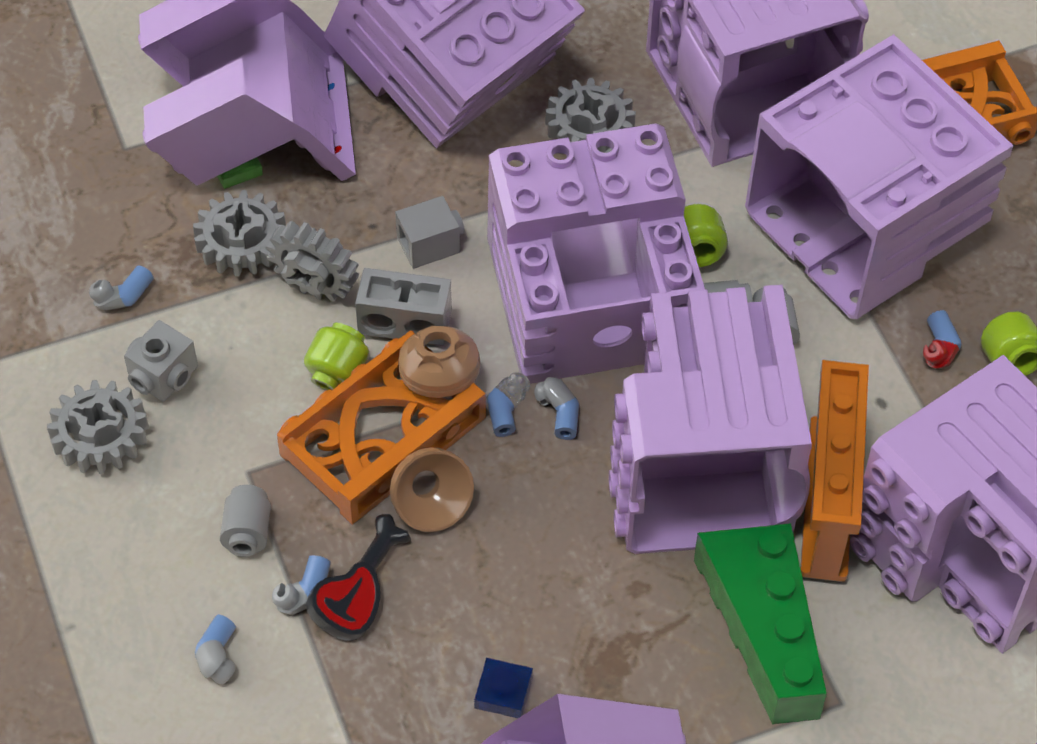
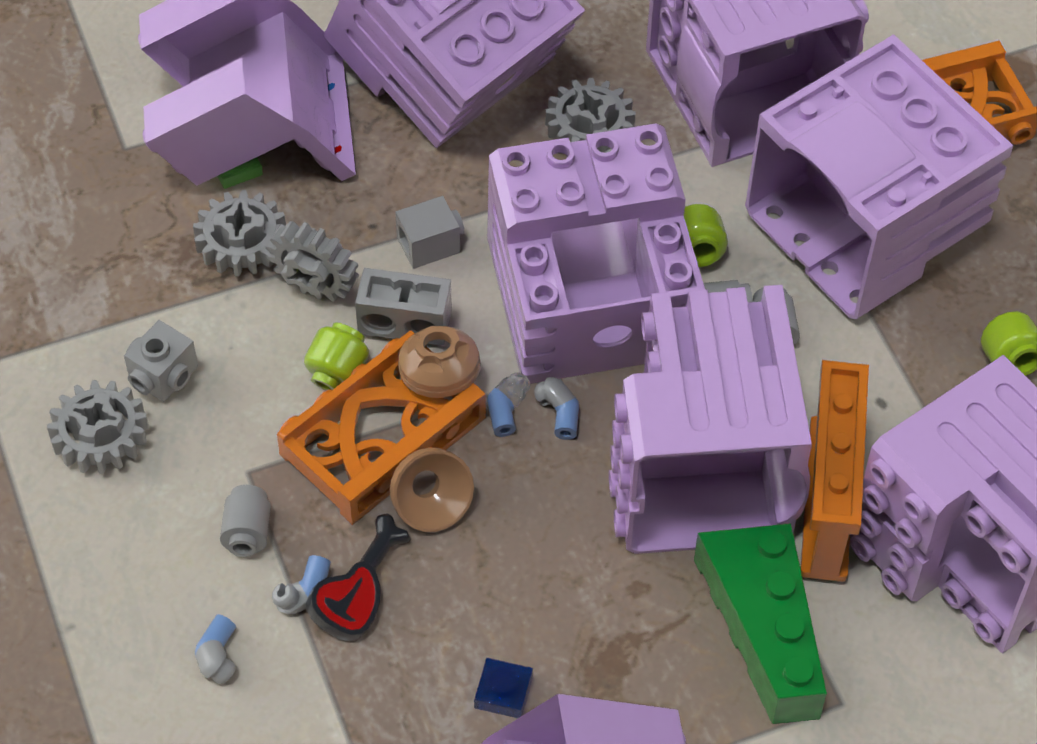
arm [89,266,154,311] -> none
arm [923,310,962,369] -> none

